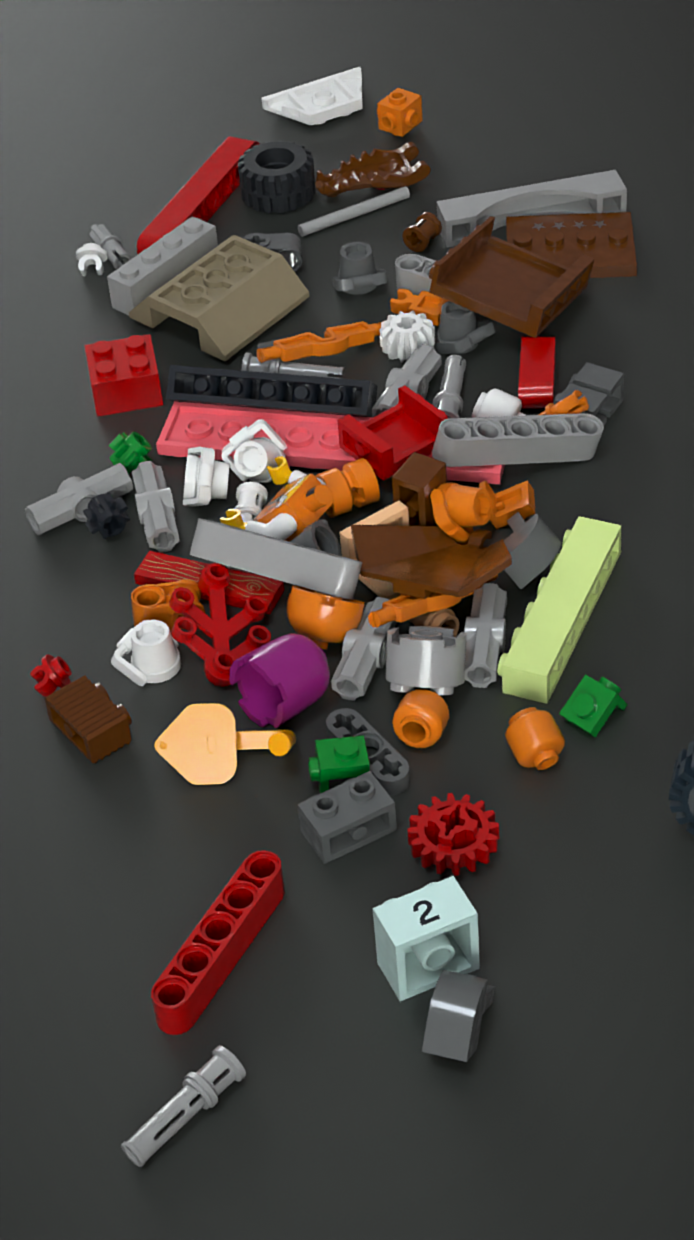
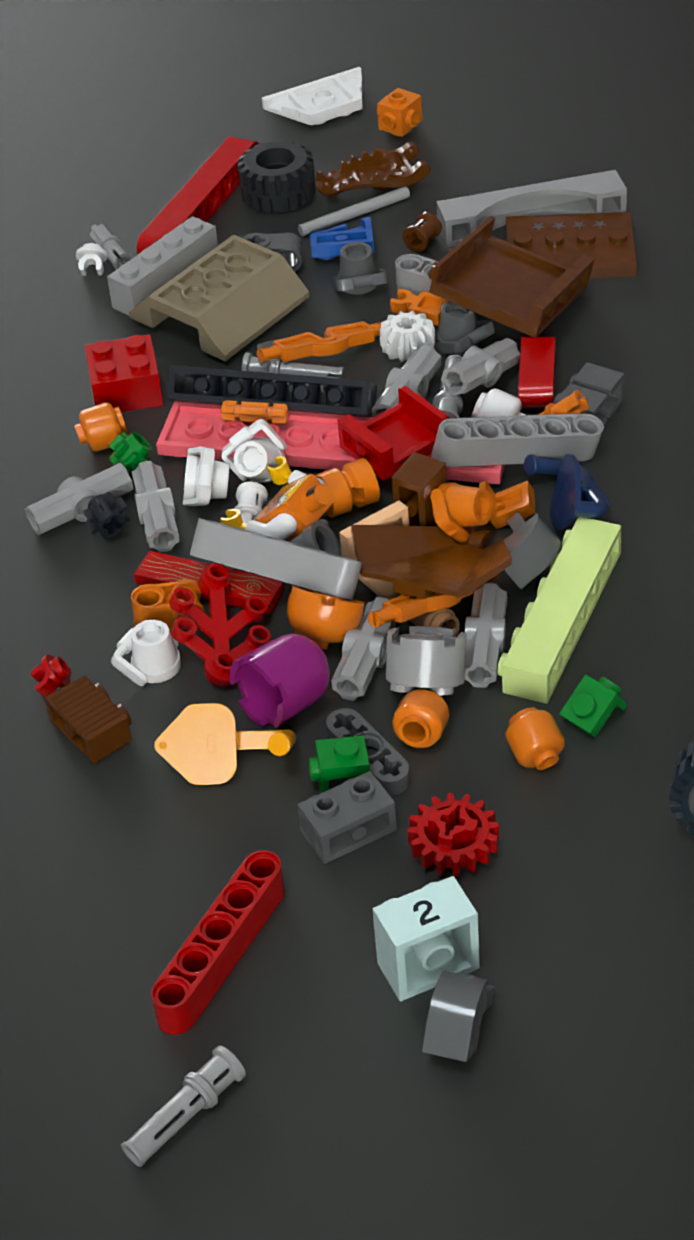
none -> orange head [74,402,128,452]
none -> orange axle [221,400,289,425]
none -> blue wing [310,217,374,260]
none -> light grey piece [441,338,520,397]
none -> dark blue piece [524,454,610,531]

